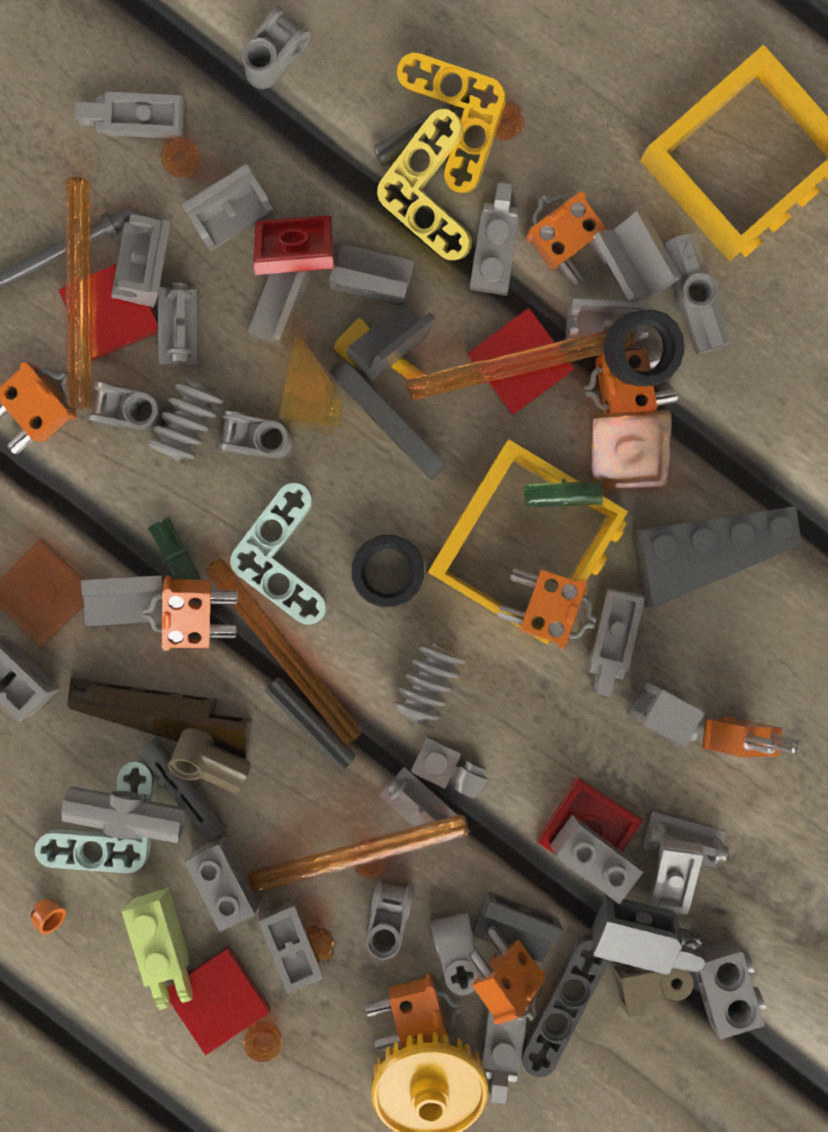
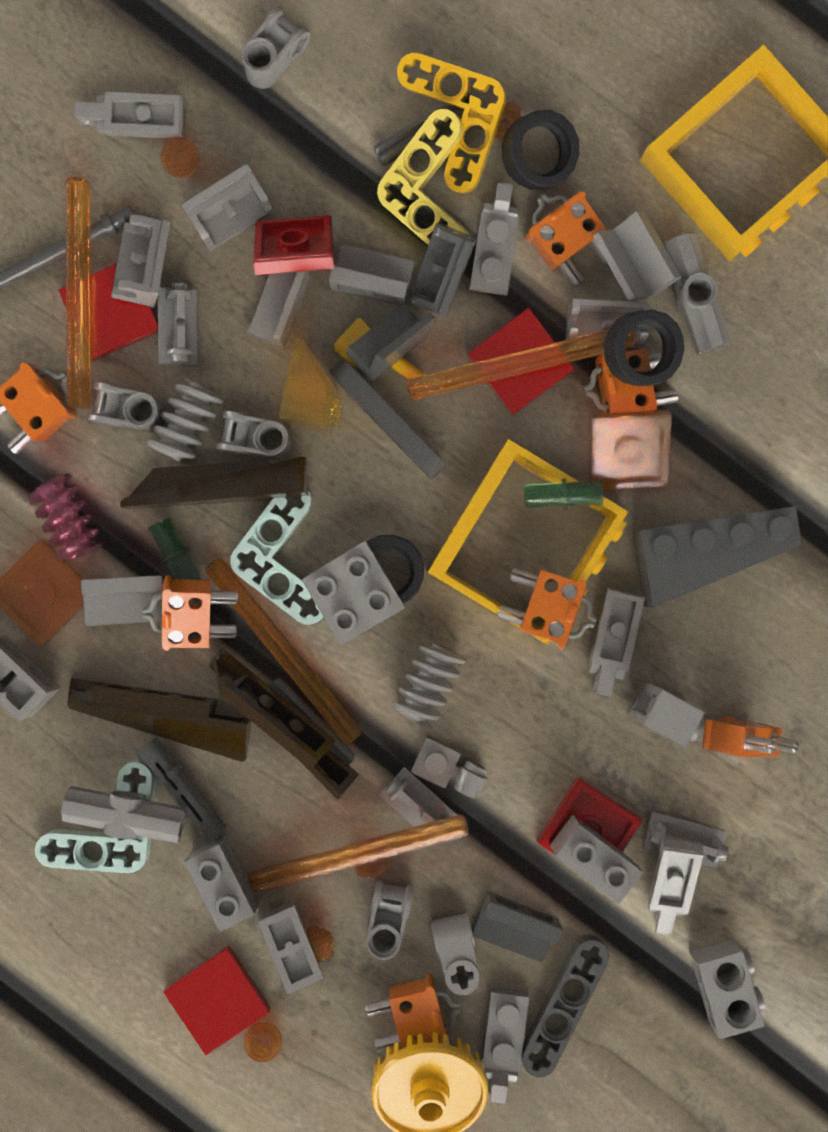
orange hinge [30,899,66,934] -> none
yellowish green hinge [122,888,193,1010] -> none
dark tan piece [168,728,251,794] -> none
orange piece [467,926,545,1024] -> none
hinge [592,894,706,975] -> none
dark tan leg [614,965,693,1017] -> none
none -> clear pink piece [28,473,105,561]
none -> dark brown wedge [120,457,309,509]
none -> dark brown wedge [209,647,359,800]
none -> light grey hinge [301,540,406,646]
none -> dark grey hinge [410,222,477,317]
none -> black tyre [502,110,580,190]

